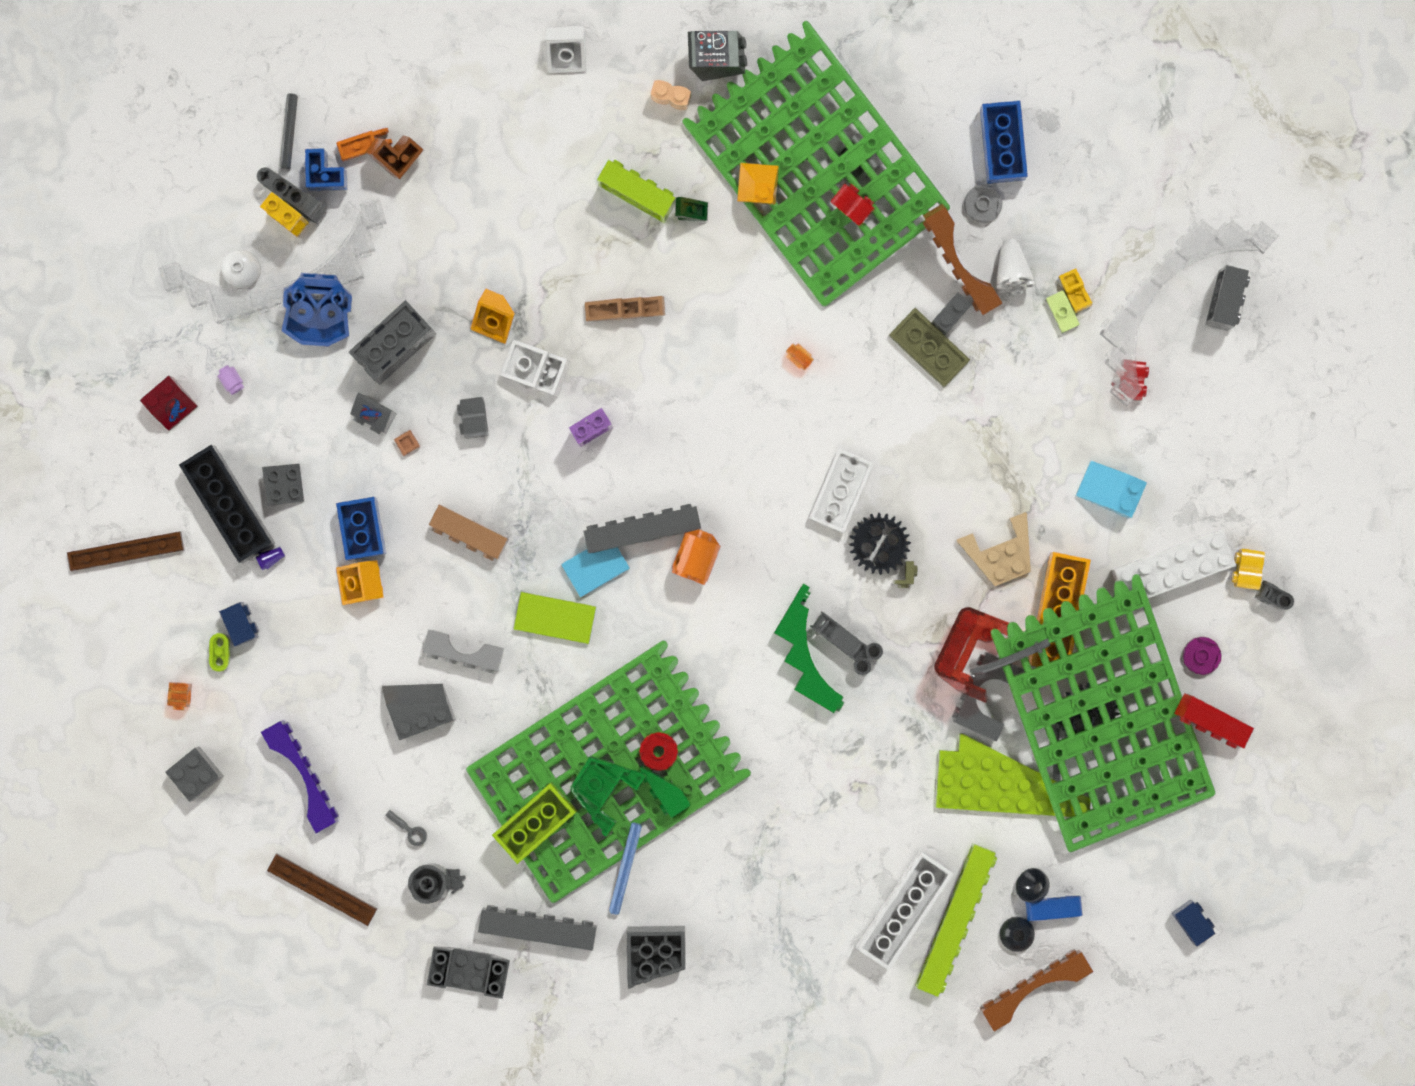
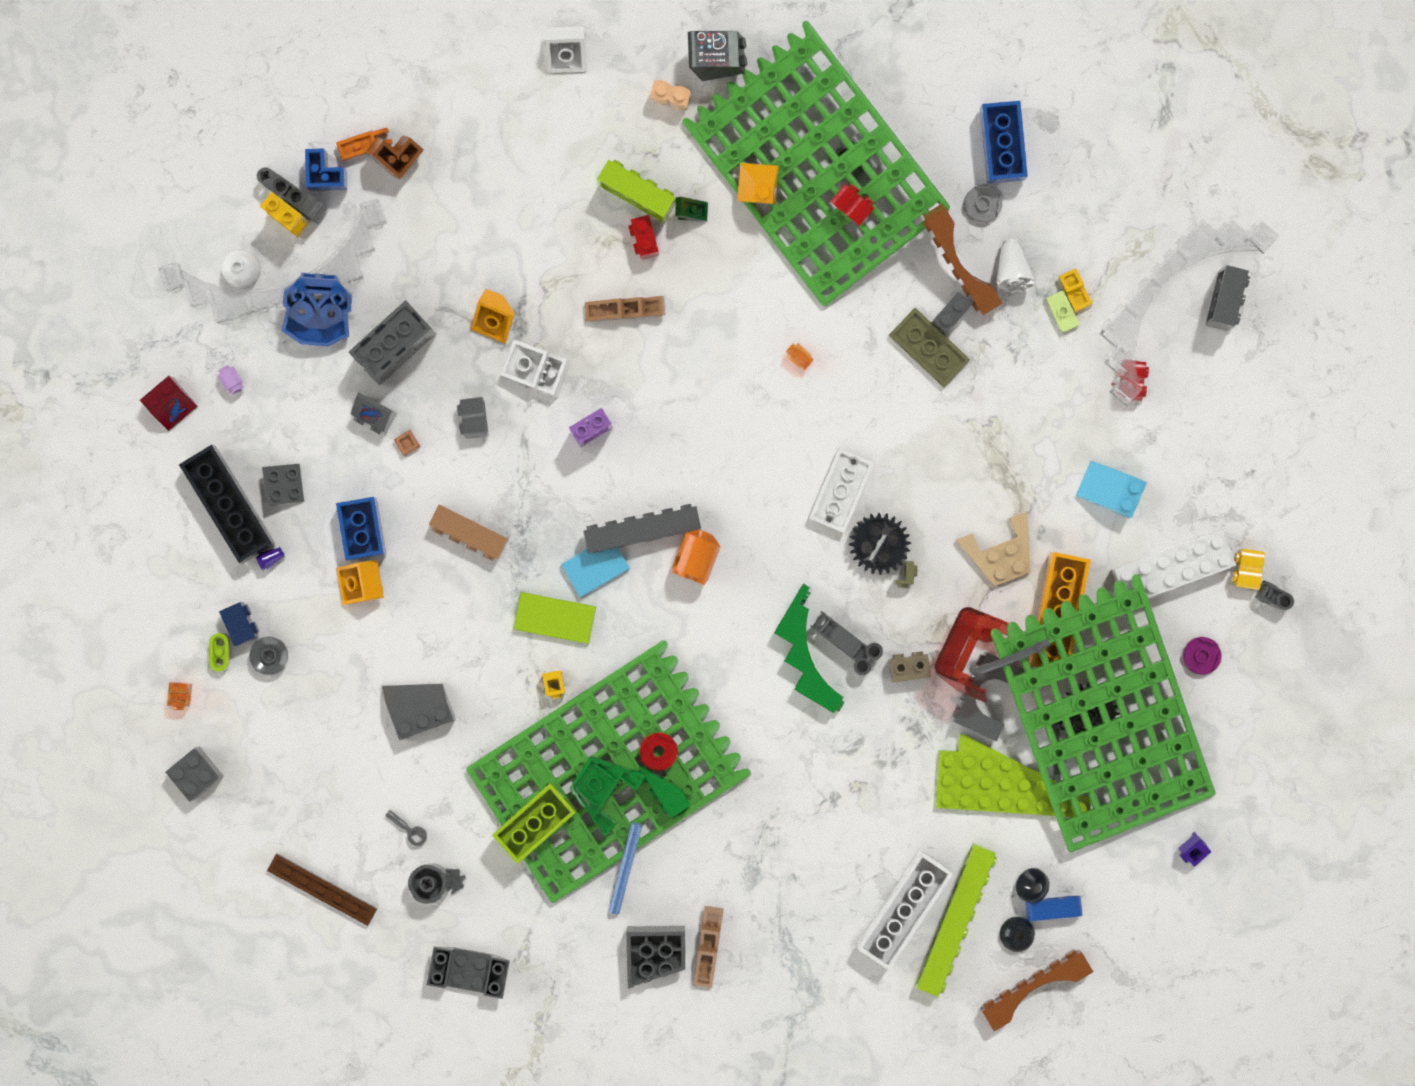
reddish brown tile [67,531,184,571] -> none
dark purple arch [261,720,339,833] -> none
dark grey axle [280,93,298,169] -> none
light grey arch [423,630,504,673] -> none
dark grey brick [478,905,597,951] -> none
dark blue brick [1171,900,1216,947] -> none
red brick [1174,693,1254,749] -> none
none -> dark grey dish [249,636,288,675]
none -> yellow brick [542,670,566,699]
none -> red brick [628,215,659,260]
none -> medium nougat slope [693,906,724,988]
none -> dark tan brick [888,651,931,683]
none -> dark purple brick [1178,831,1212,867]

